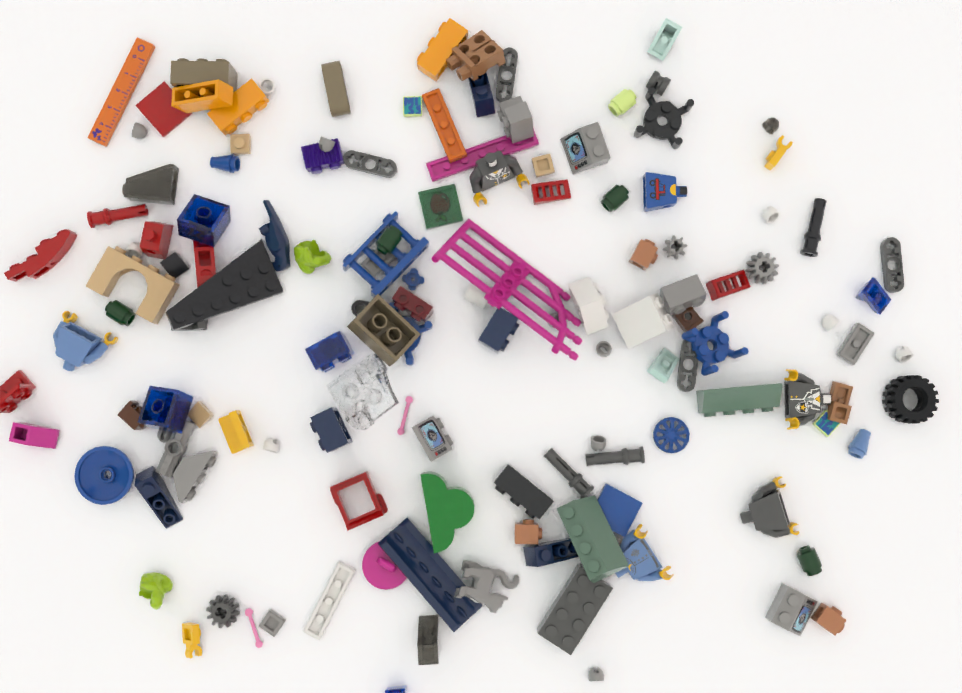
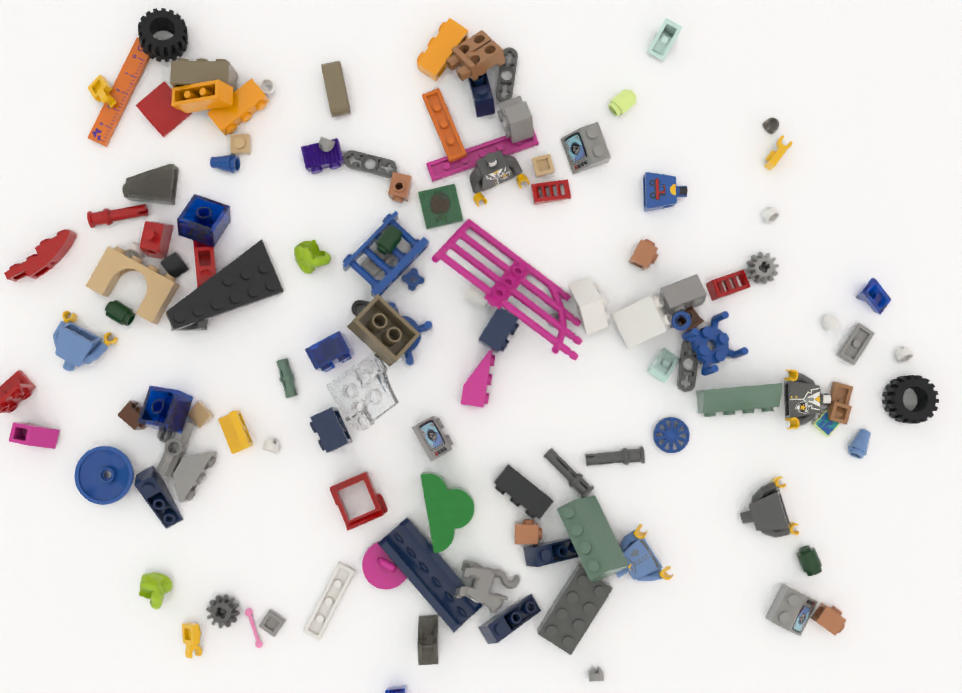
light grey hinge [132,122,147,139] -> none
dark blue animal [259,200,290,271] -> none
dark red plate [392,286,434,322] -> none
bright pink hinge [397,396,413,435] -> none
tile [403,96,422,117] -> none
light grey hinge [591,435,606,451] -> none
light grey hinge [596,341,612,357] -> none
blue slope [597,483,643,537] -> none
dark green brick [600,184,629,212] -> none
black plate [634,87,694,149] -> none
dark grey wheel [645,70,671,96] -> none
light grey gear [662,235,688,260] -> none
black pin [800,198,827,257] -> none
dark grey beam [880,237,904,293] -> none
none -> yellow plate [88,75,117,108]
none -> black tyre [138,8,188,62]
none -> sand green pin [276,358,298,398]
none -> nougat brick [388,172,413,203]
none -> dark pink slope [461,350,496,408]
none -> dark blue slope [478,594,541,644]
none -> blue cone [671,311,691,331]

